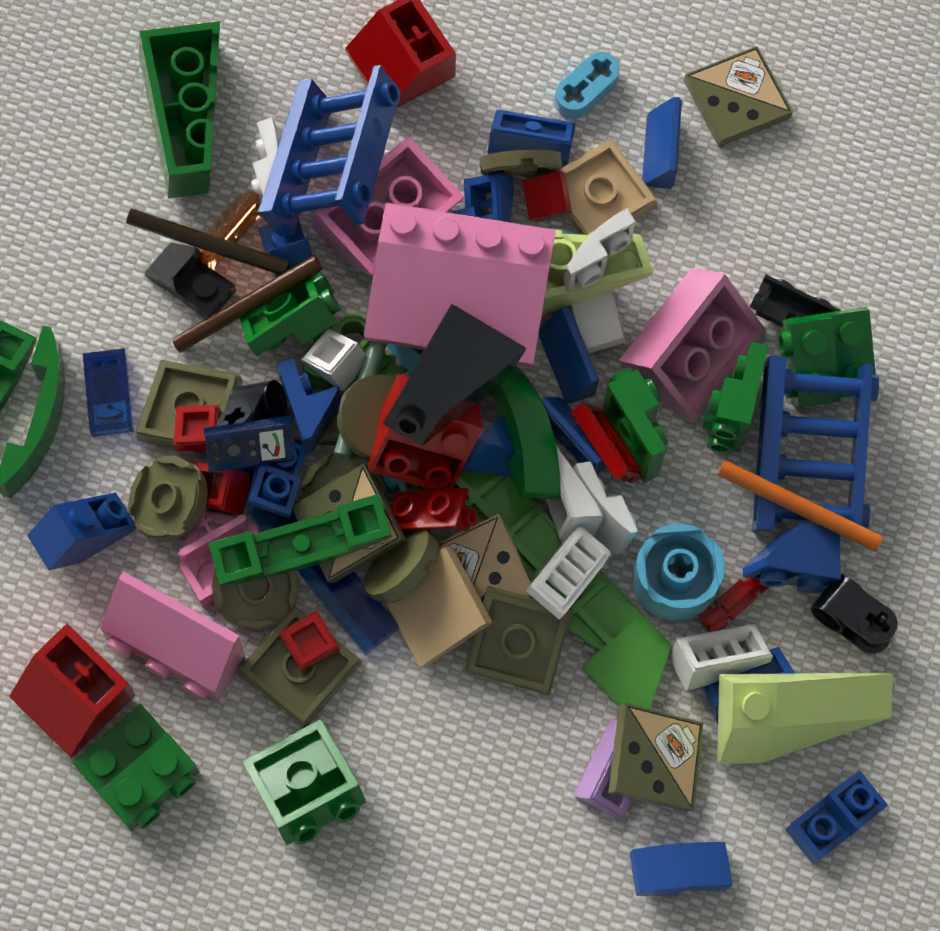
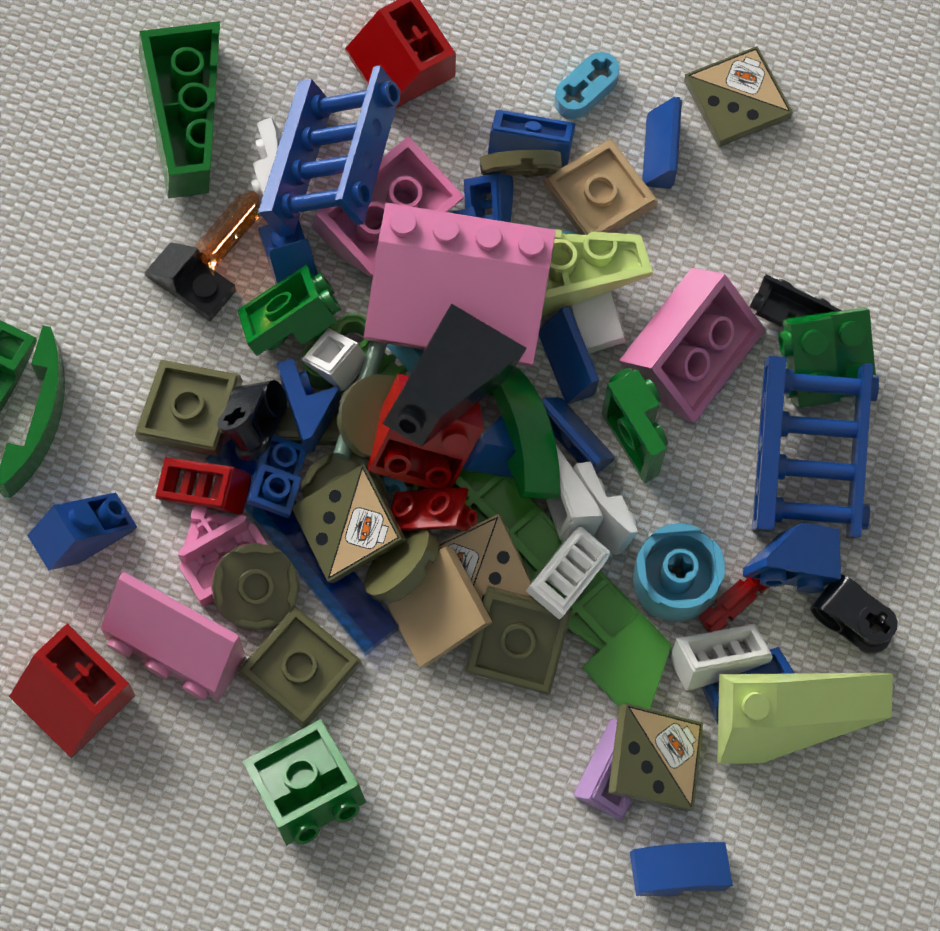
green plate [72,704,200,831] -> none
clear blue tile [83,348,134,437] -> none
dark brown bar [126,208,290,275] -> none
olive tile [128,456,208,542] -> none
reddish brown bar [172,255,323,353] -> none
red tile [173,405,222,451] -> none
clear blue tile [203,416,296,473] -> none
green slope [209,494,392,586] -> none
red tile [279,611,340,673] -> none
red tile [522,171,572,222] -> none
white slope [564,208,636,291] -> none
red tile [571,403,643,484] -> none
green plate [702,341,768,454] -> none
orange bar [717,460,883,552] -> none
blue slope [785,770,888,865] -> none

